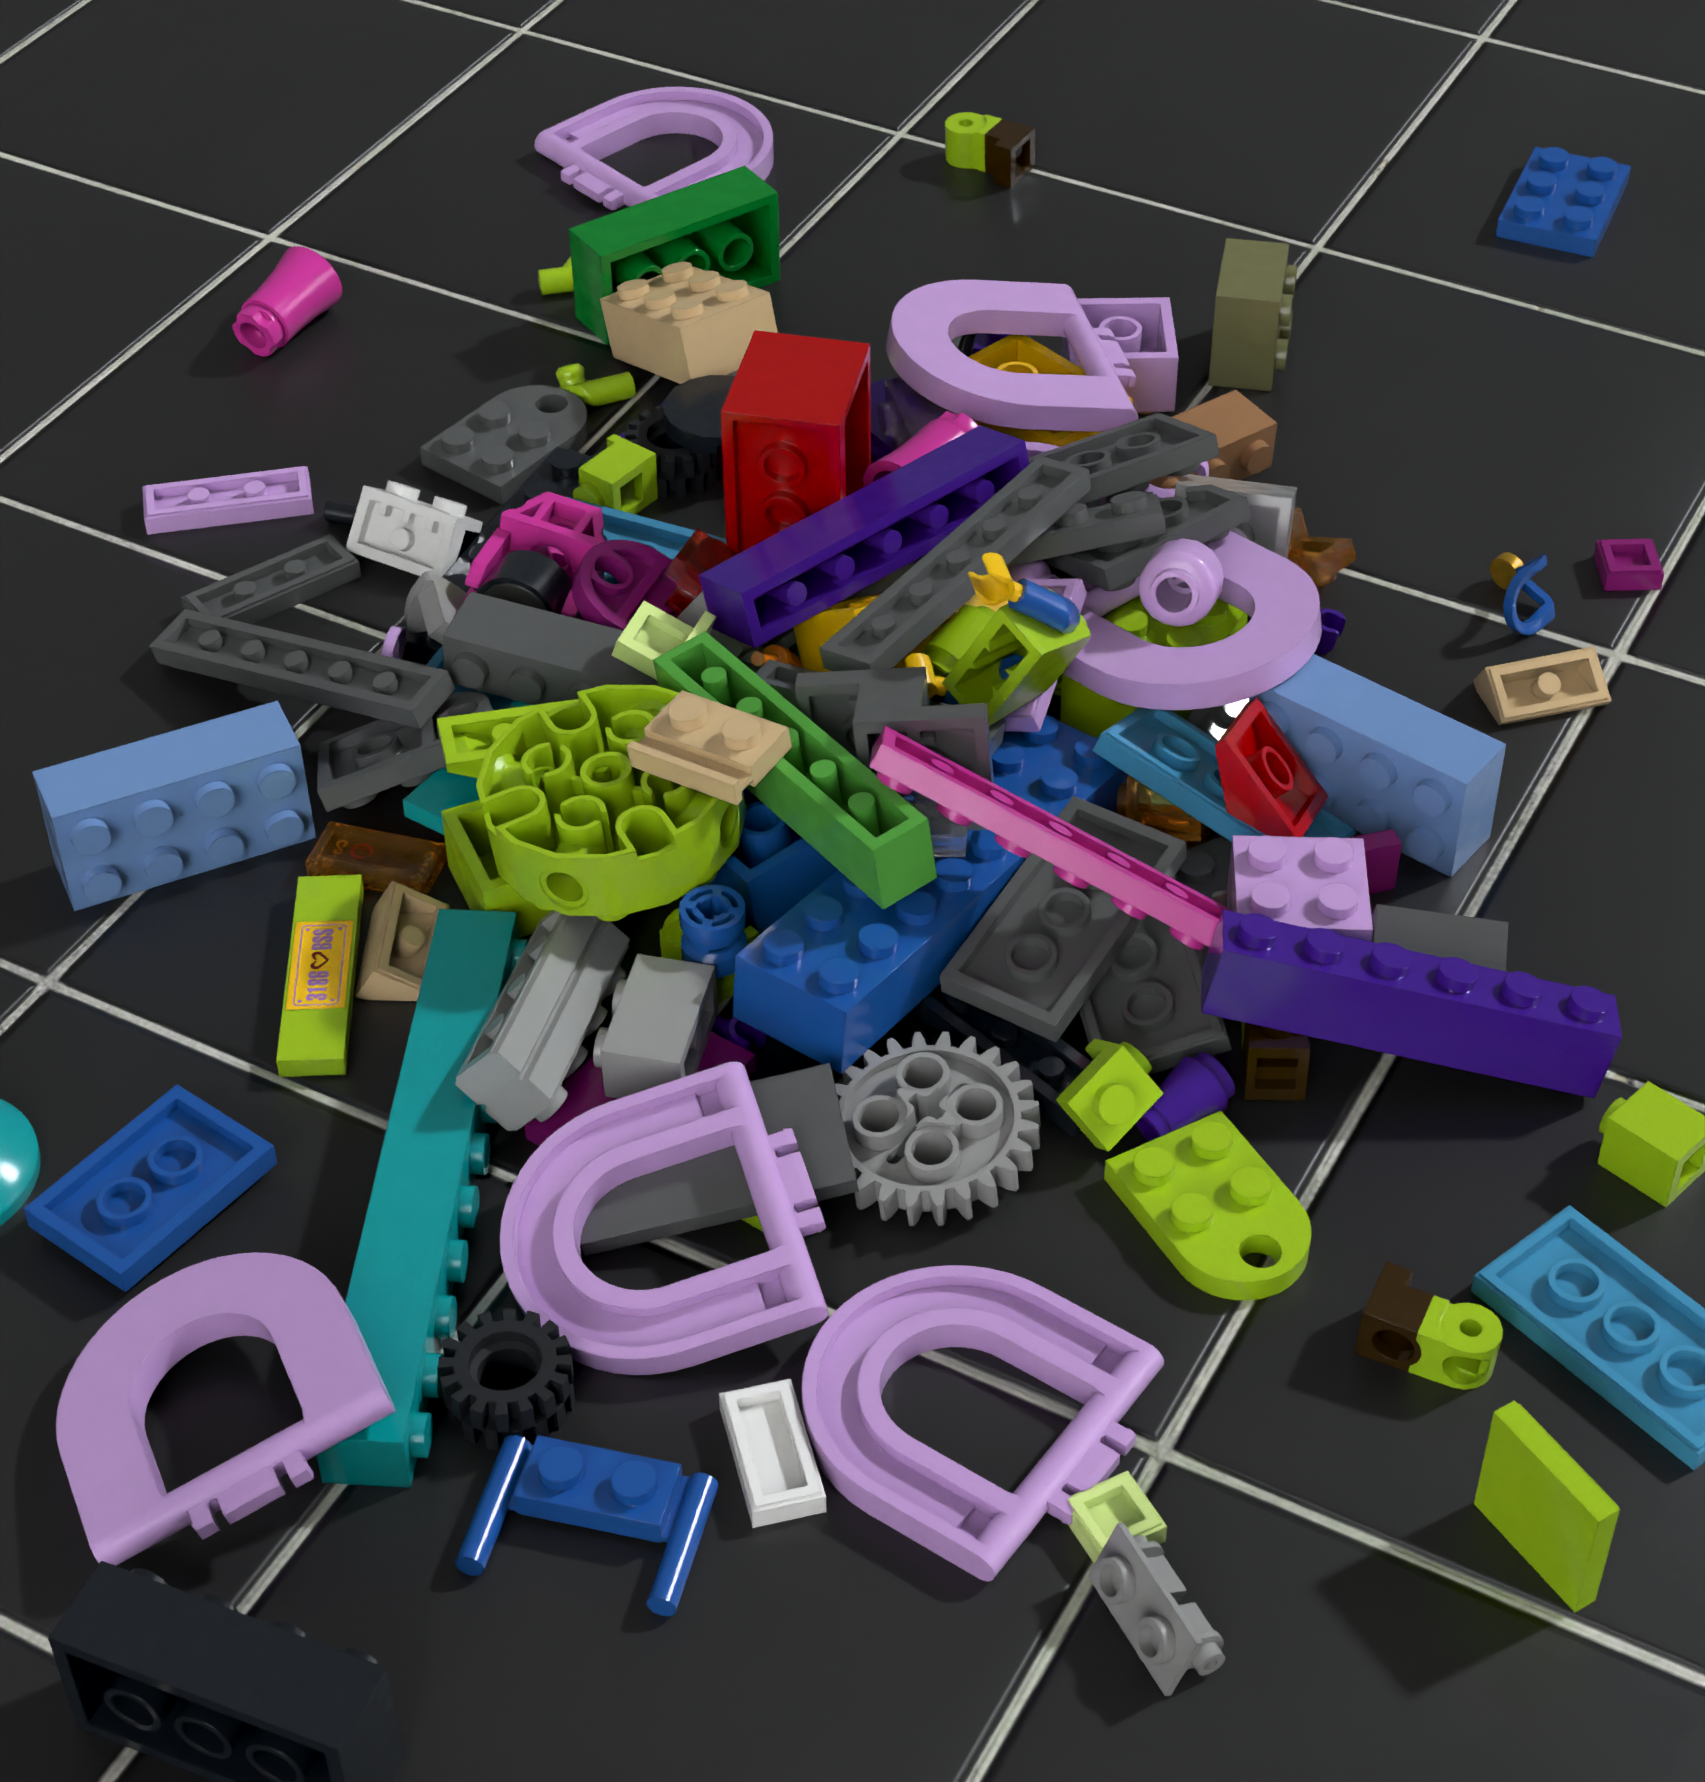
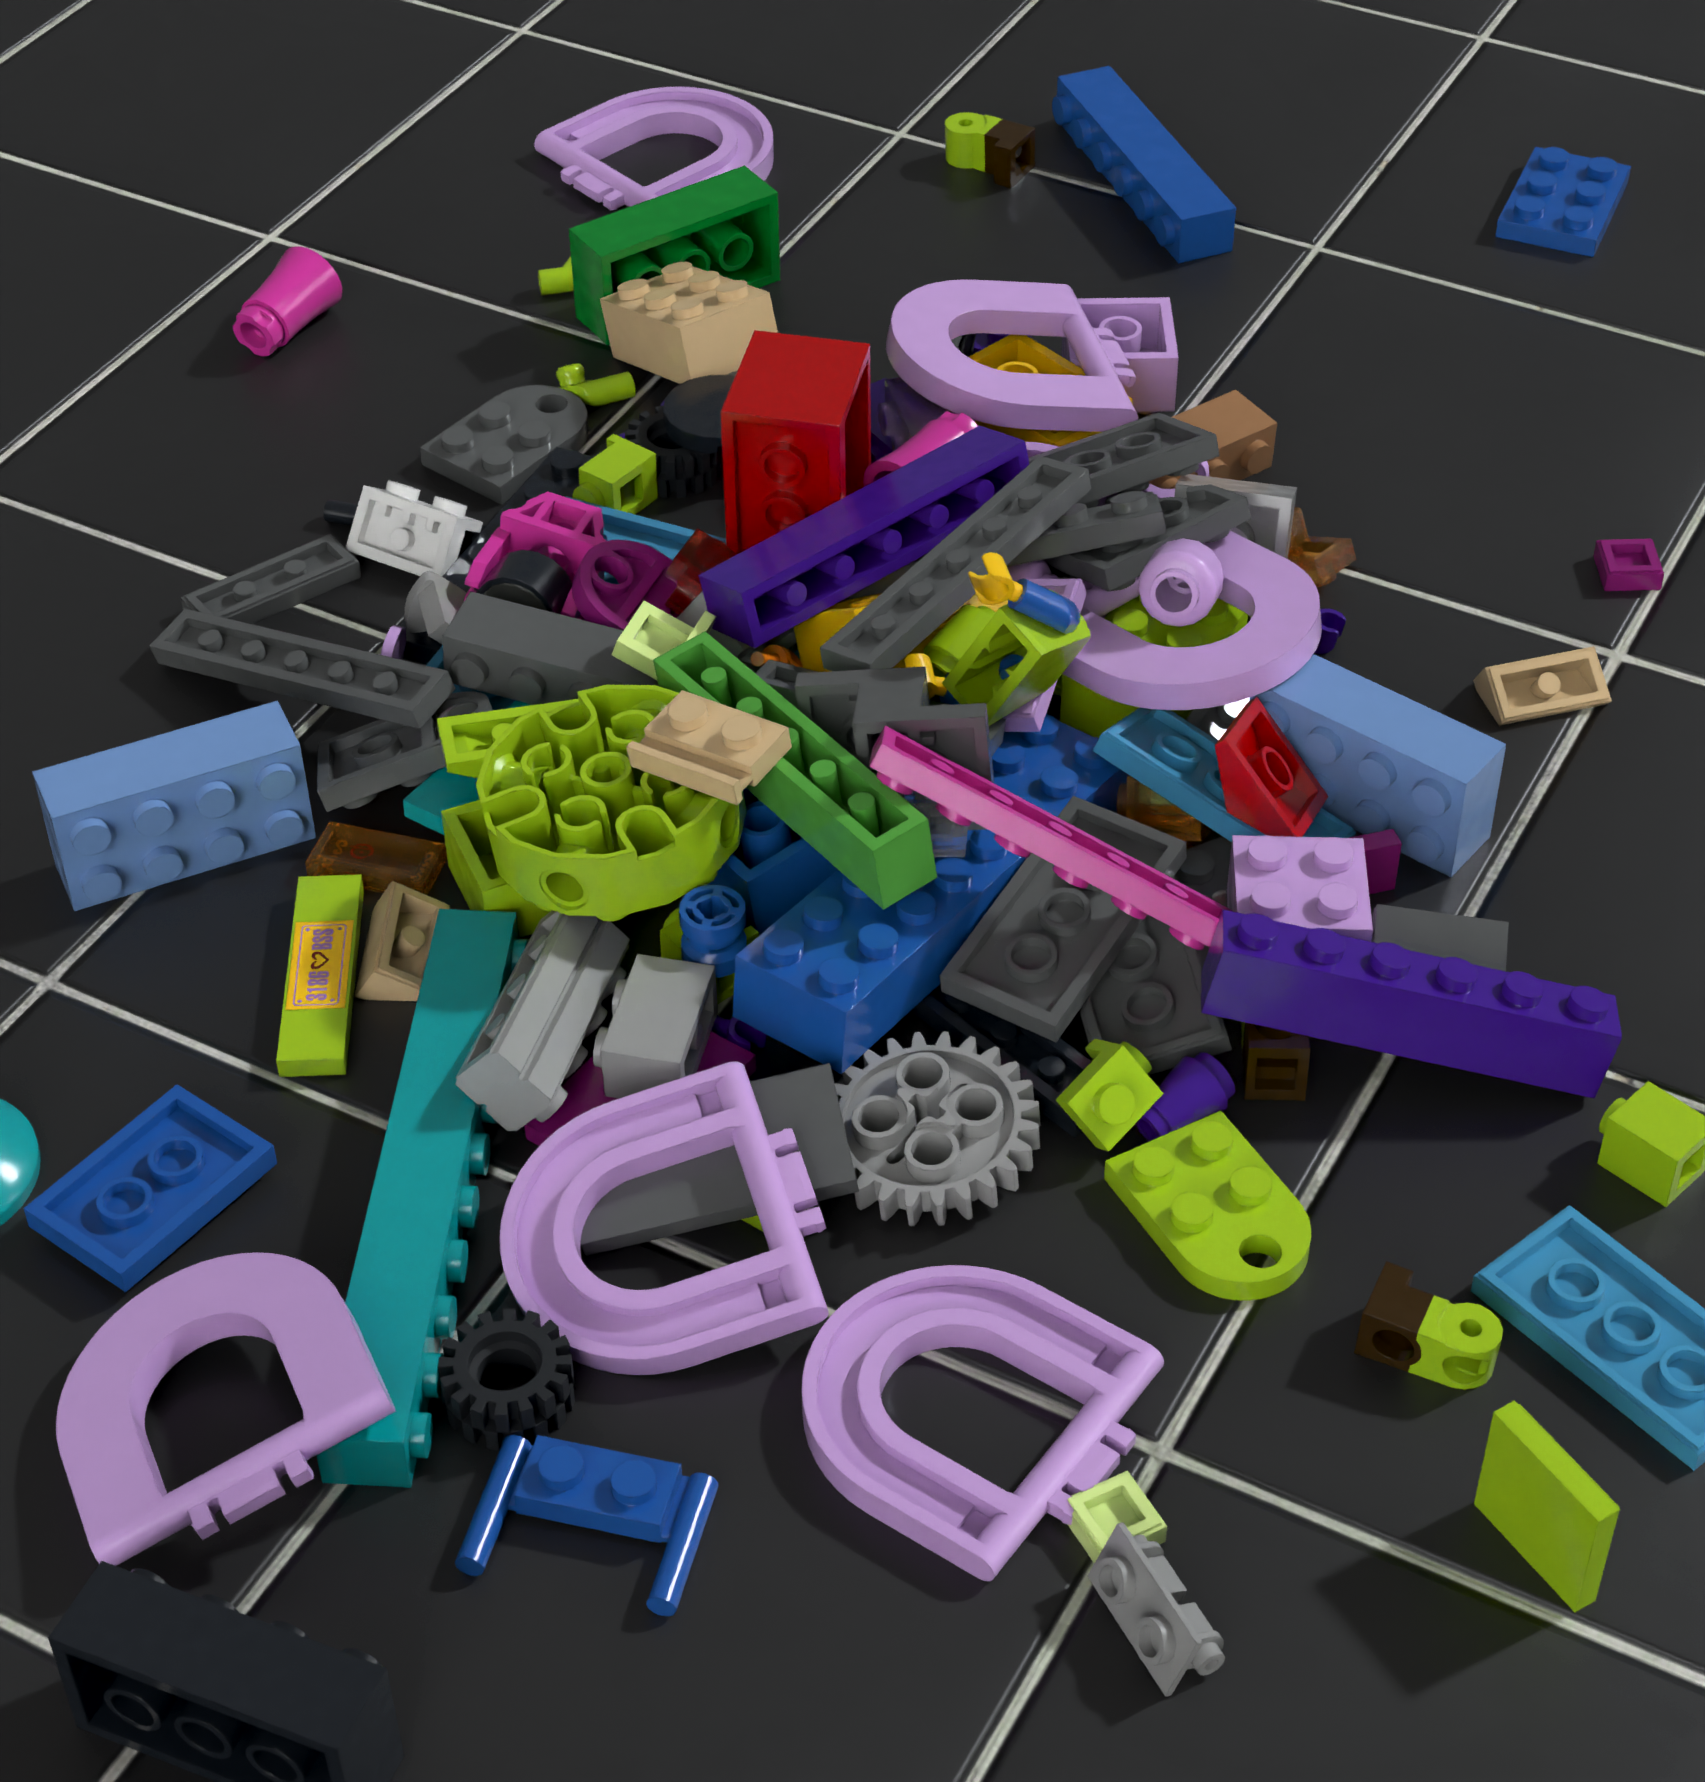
lavender tile [142,466,314,535] -> none
white tile [719,1379,827,1528] -> none
olive brick [1208,238,1297,392] -> none
blue piece [1489,552,1555,635] -> none
none -> blue brick [1052,66,1236,263]

